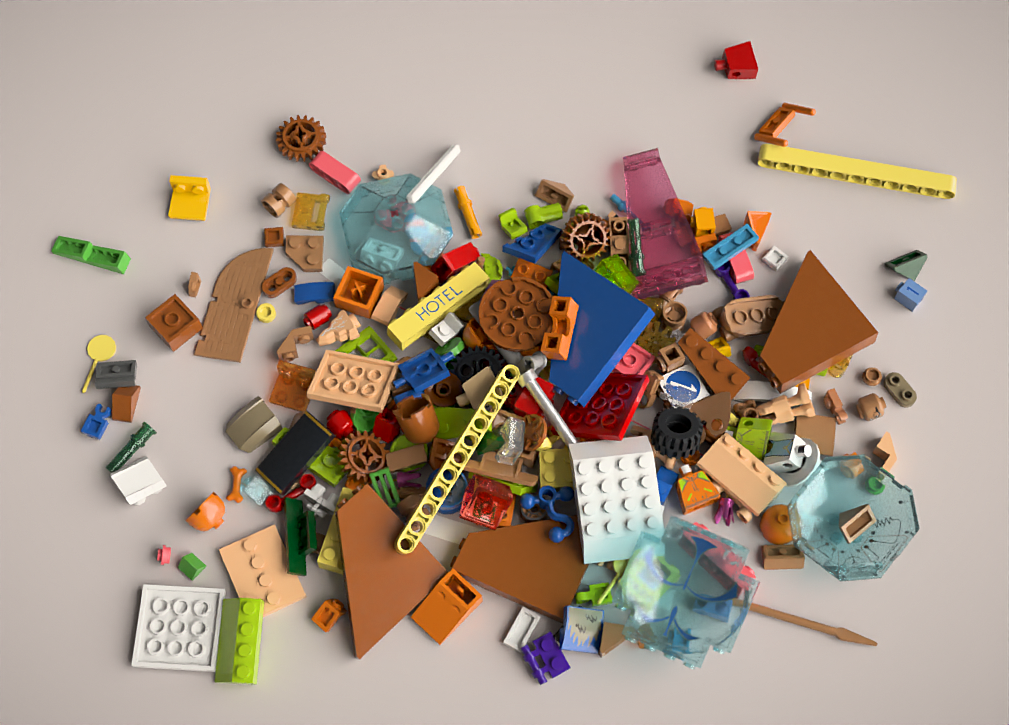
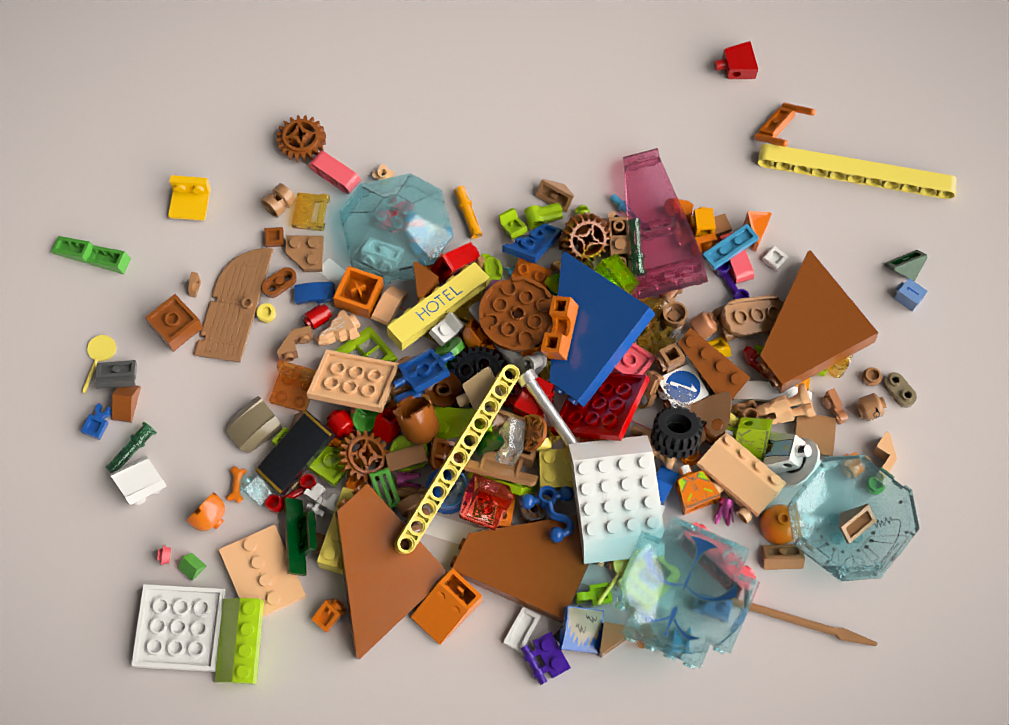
white axle [406,145,461,204] -> none

